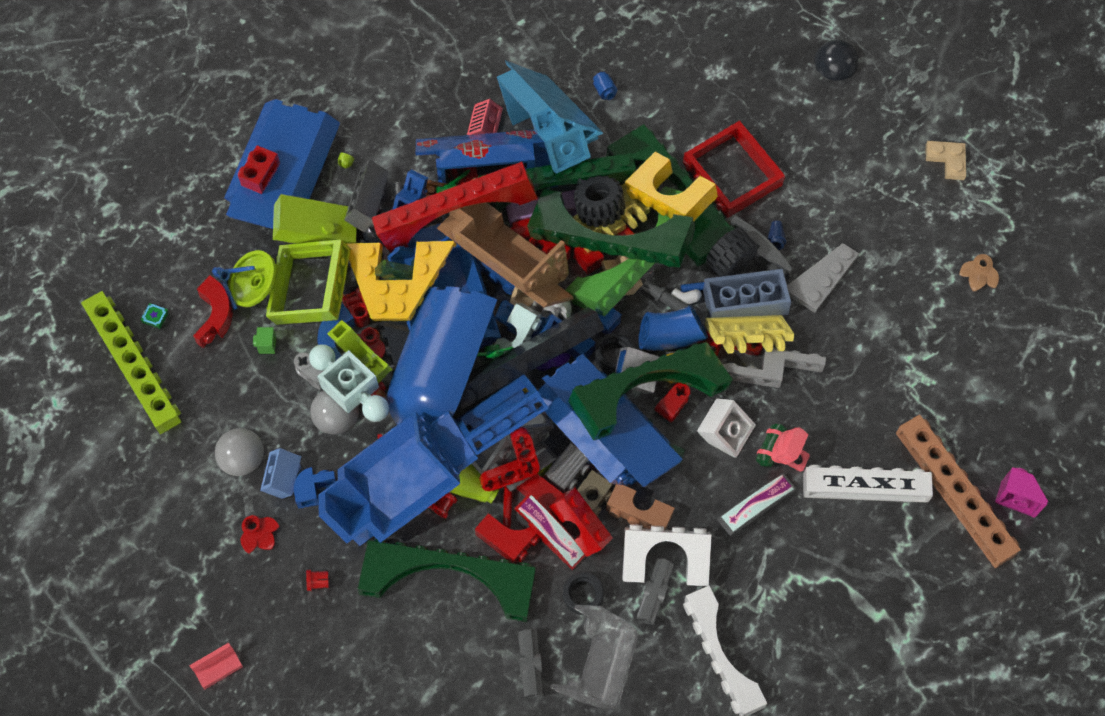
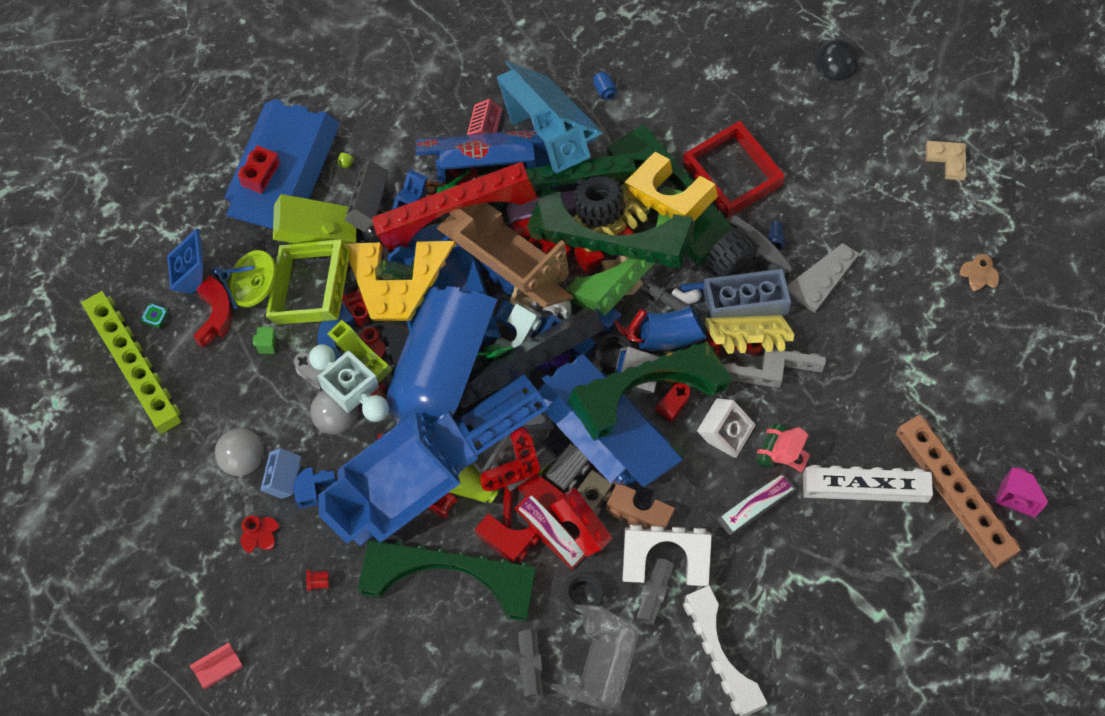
none -> blue slope [167,228,203,294]
none -> red plant [615,308,648,343]

